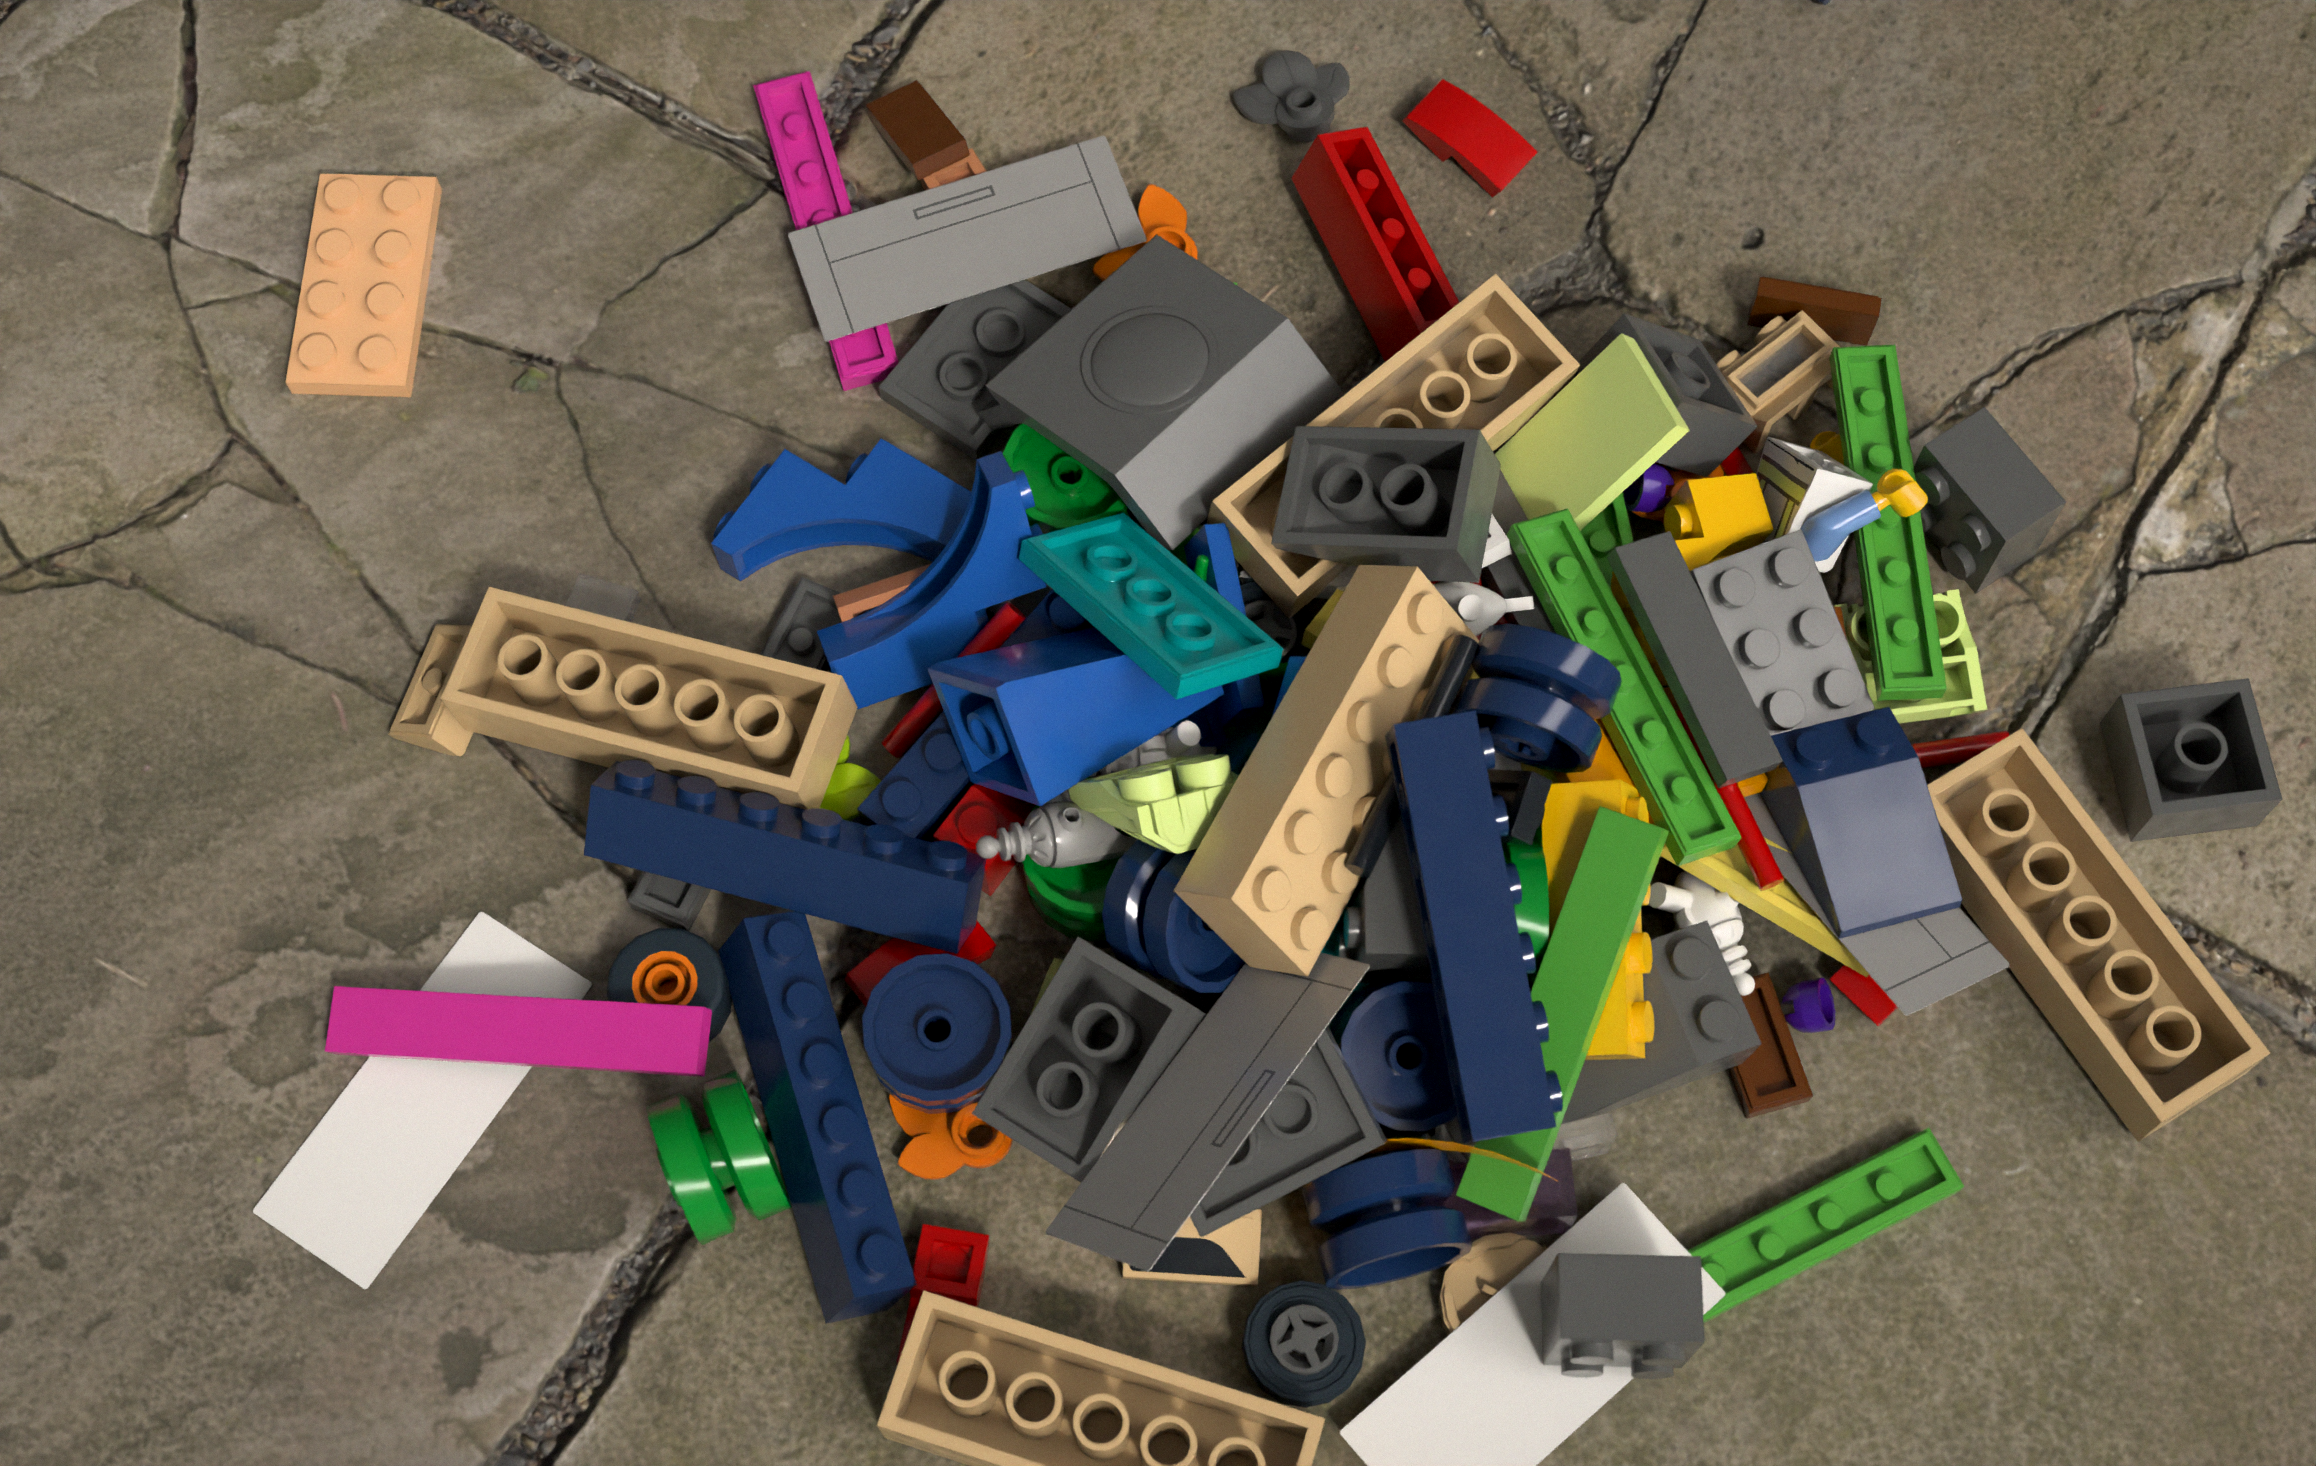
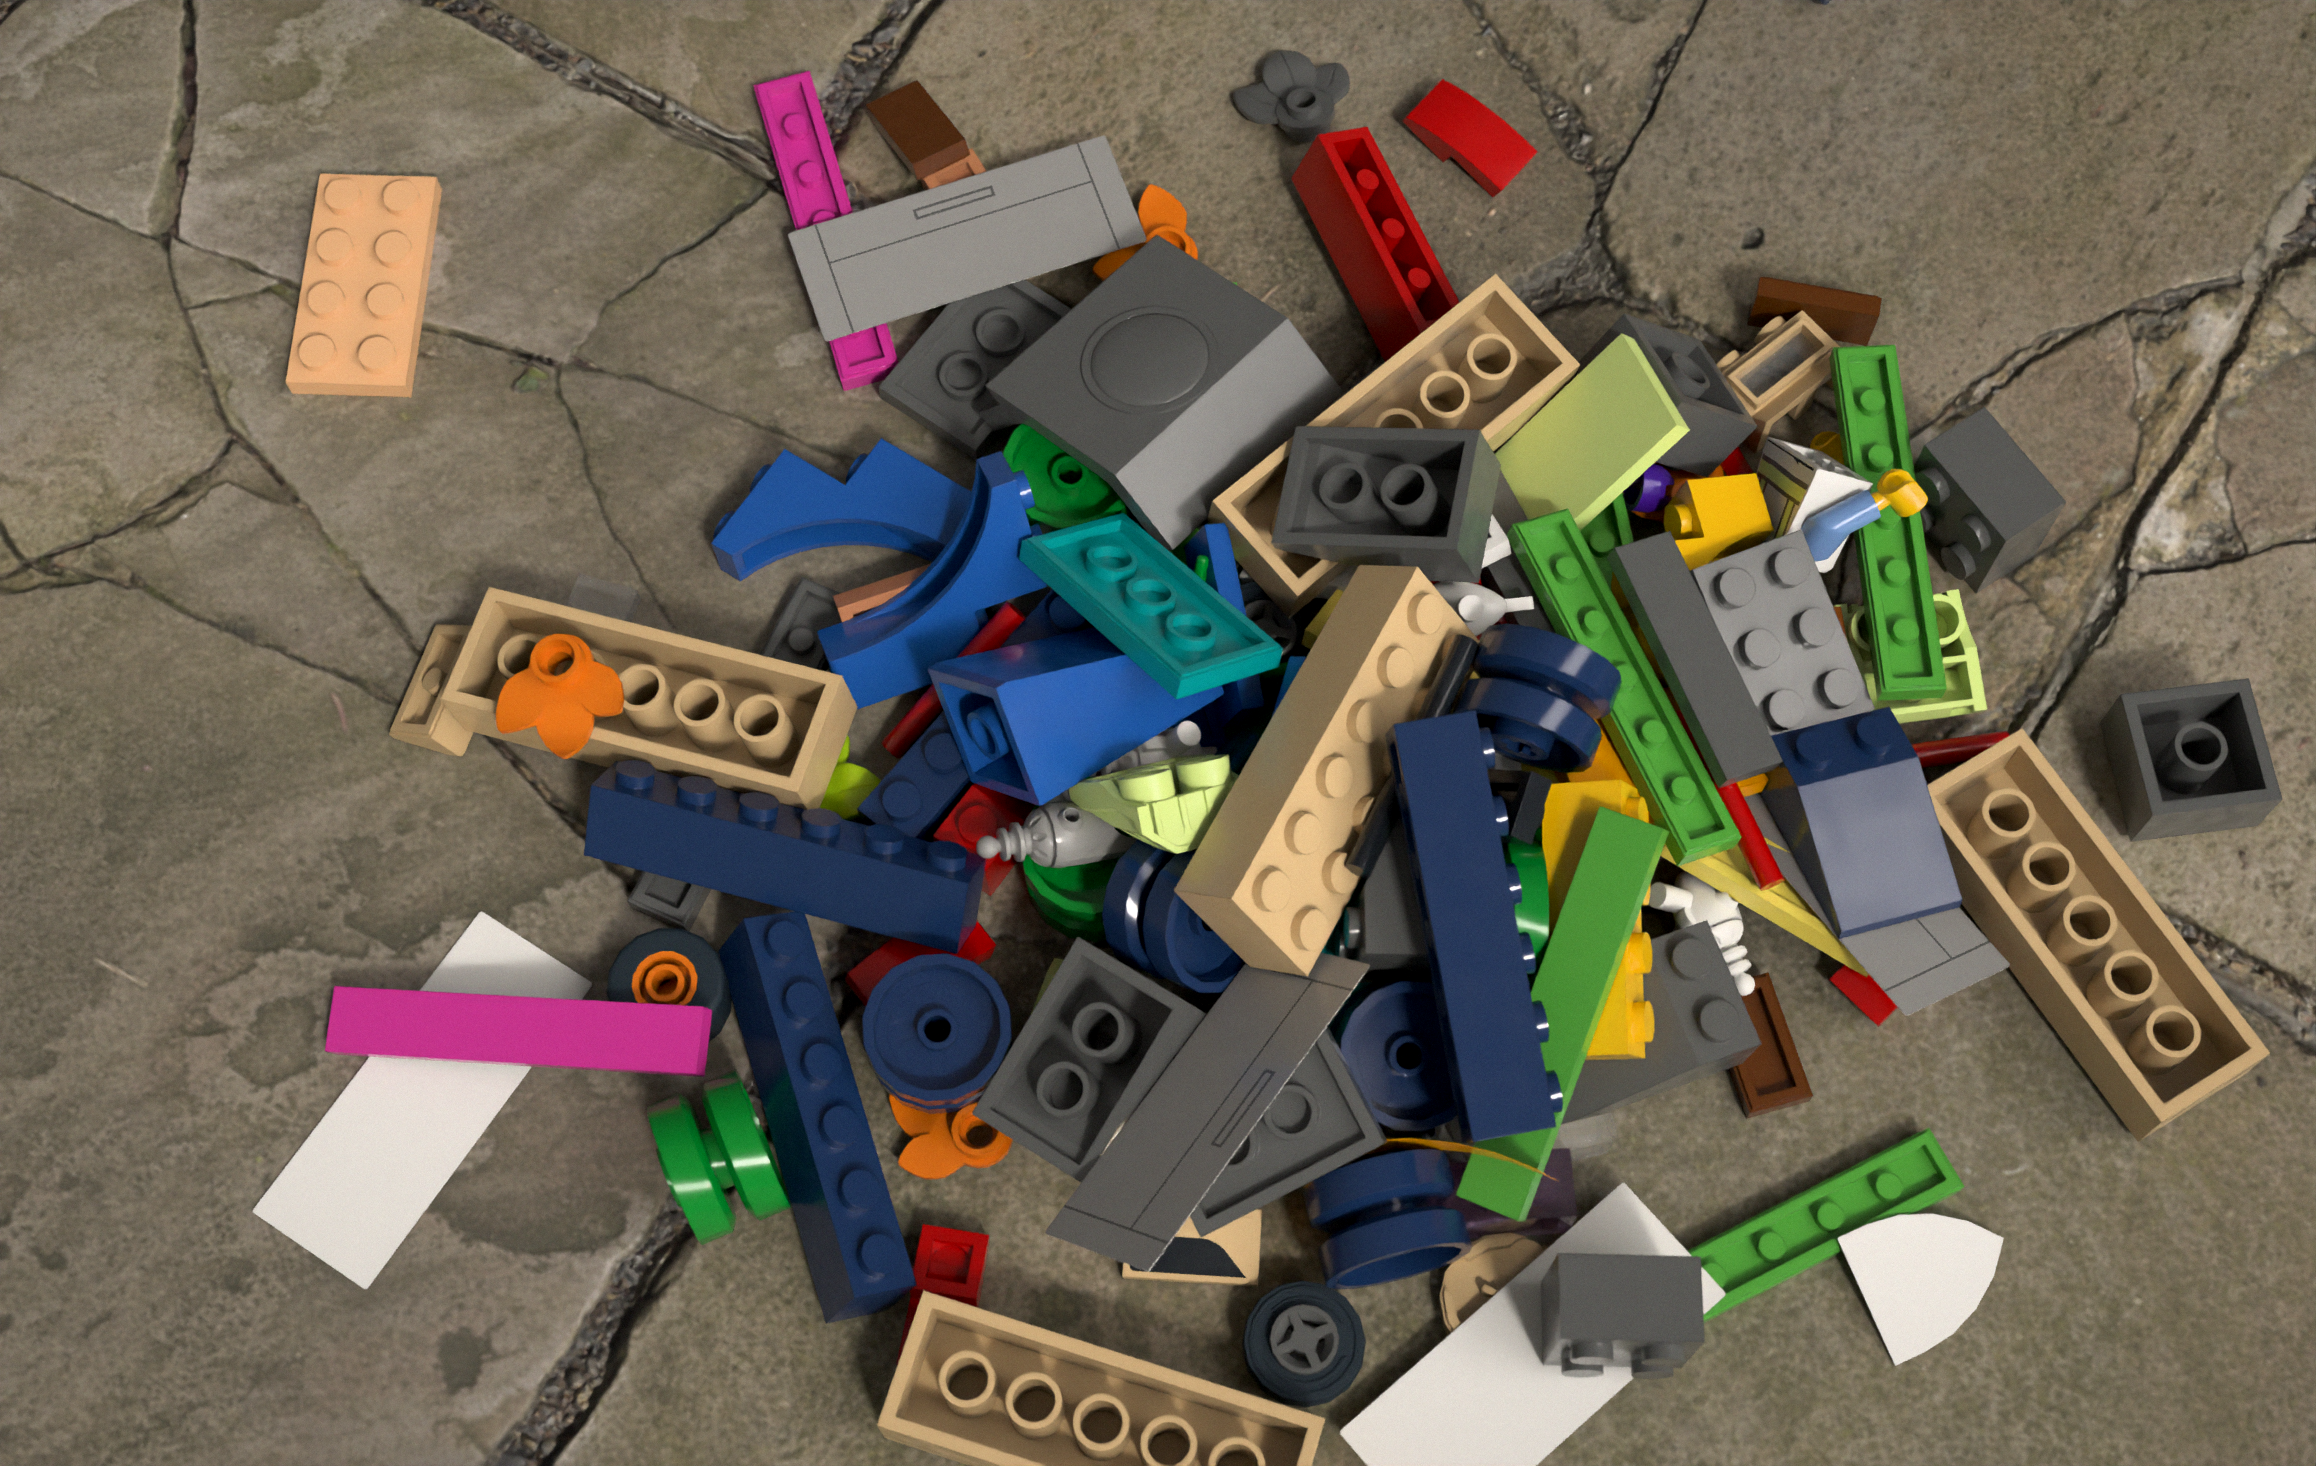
dark purple hinge [1782,978,1835,1033] -> none
none -> orange plate [496,634,624,759]
none -> white sticker [1837,1214,2004,1366]

